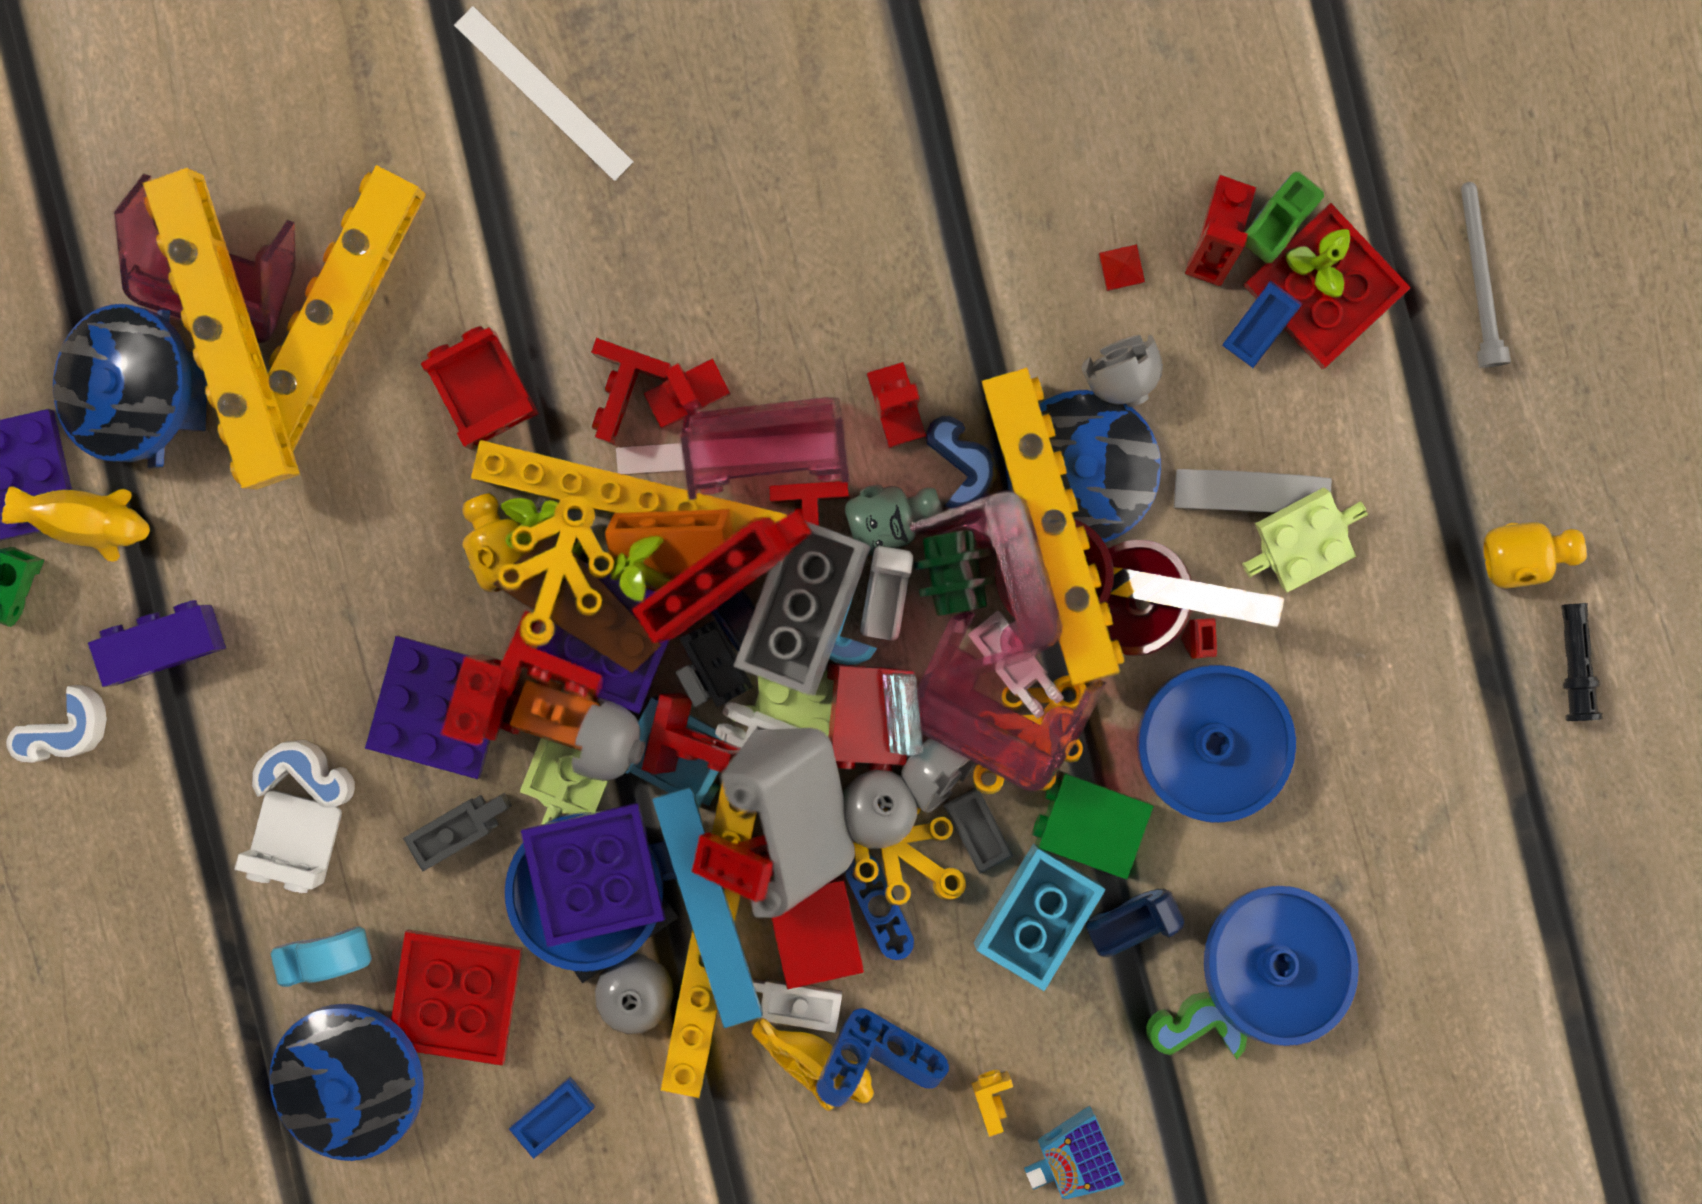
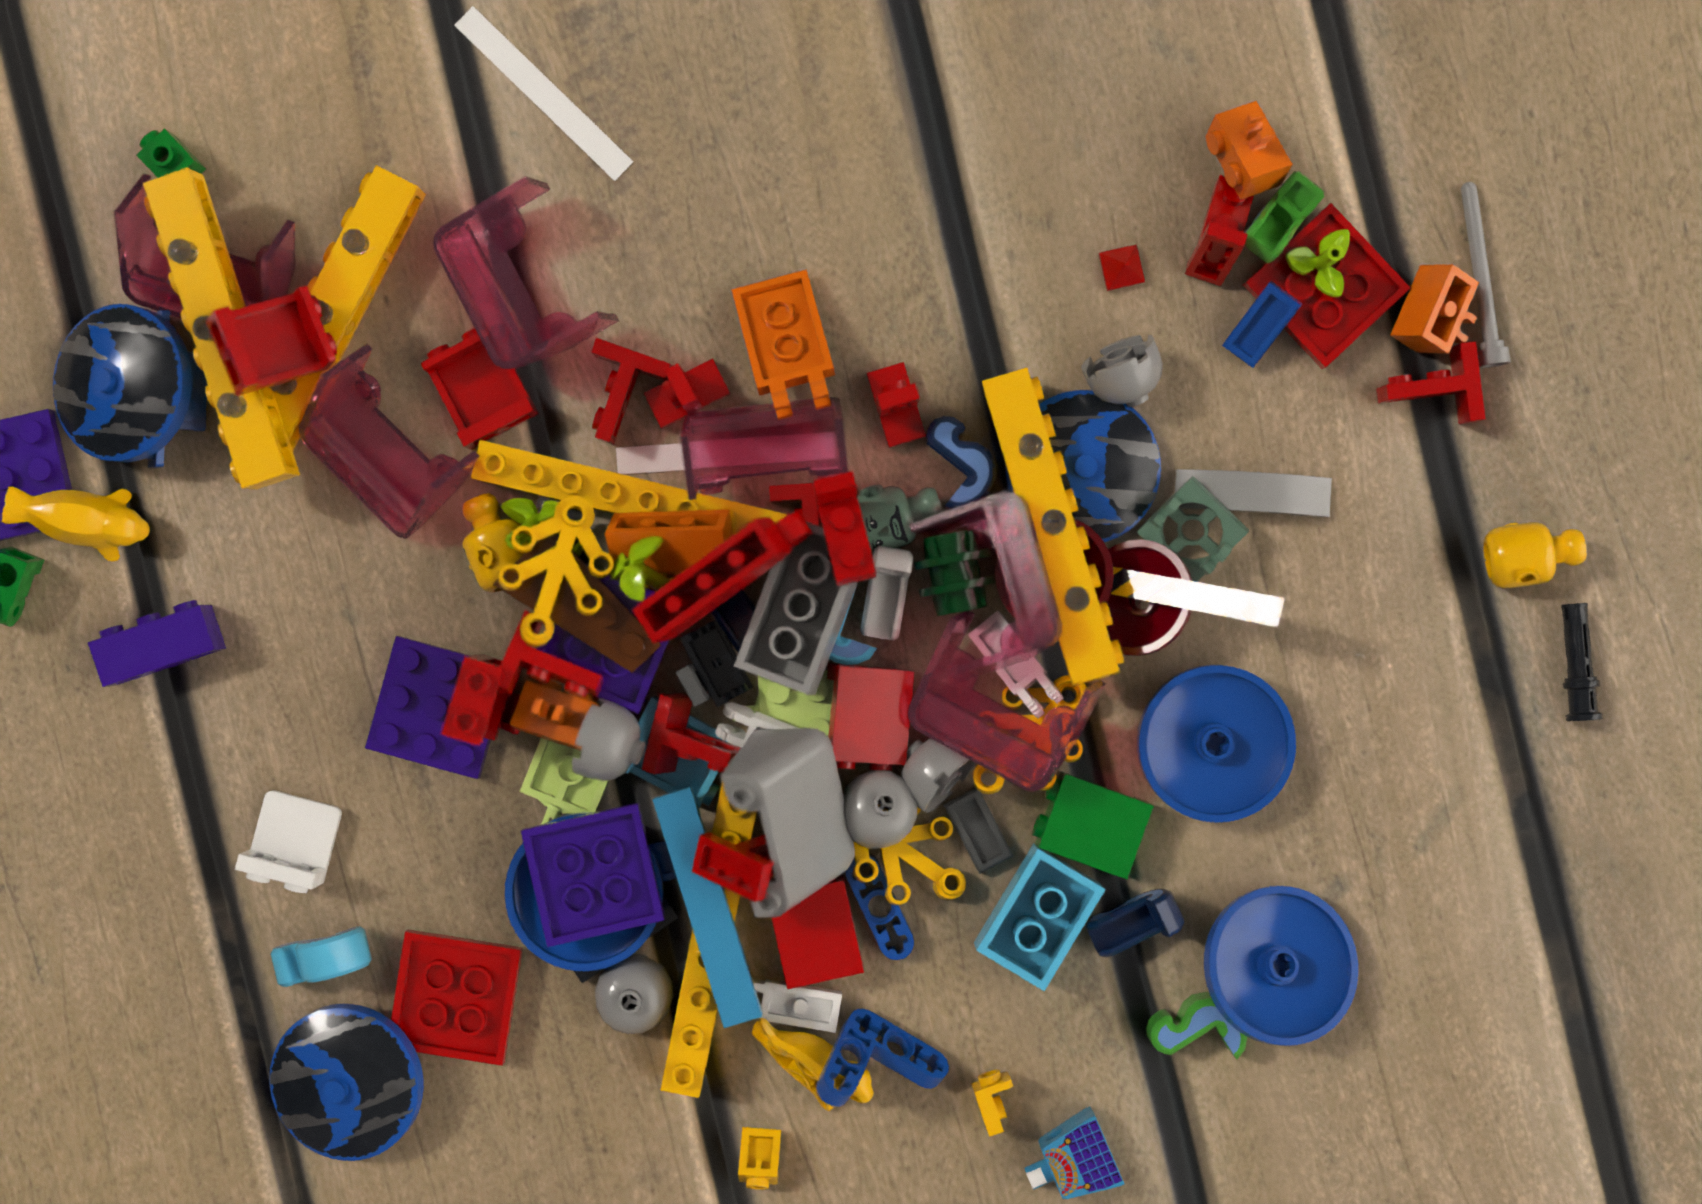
white animal [6,685,107,763] -> none
white animal [252,740,355,808] -> none
dark grey hinge [403,793,512,872] -> none
blue tile [509,1076,595,1159] -> none
clear light blue tile [882,673,923,756] -> none
red slope [1181,618,1217,659] -> none
yellowish green plate [1242,487,1368,593] -> none
none -> green brick [136,128,206,178]
none -> red panel [206,285,337,397]
none -> clear pink windscreen [299,344,479,539]
none -> clear pink windscreen [433,176,619,369]
none -> orange tile [731,270,835,420]
none -> yellow bracket [738,1127,781,1190]
none -> red bracket [813,471,877,586]
none -> sand green piece [1137,476,1249,582]
none -> orange brick [1205,101,1293,200]
none -> red bracket [1376,341,1486,425]
none -> orange brick [1390,264,1479,354]

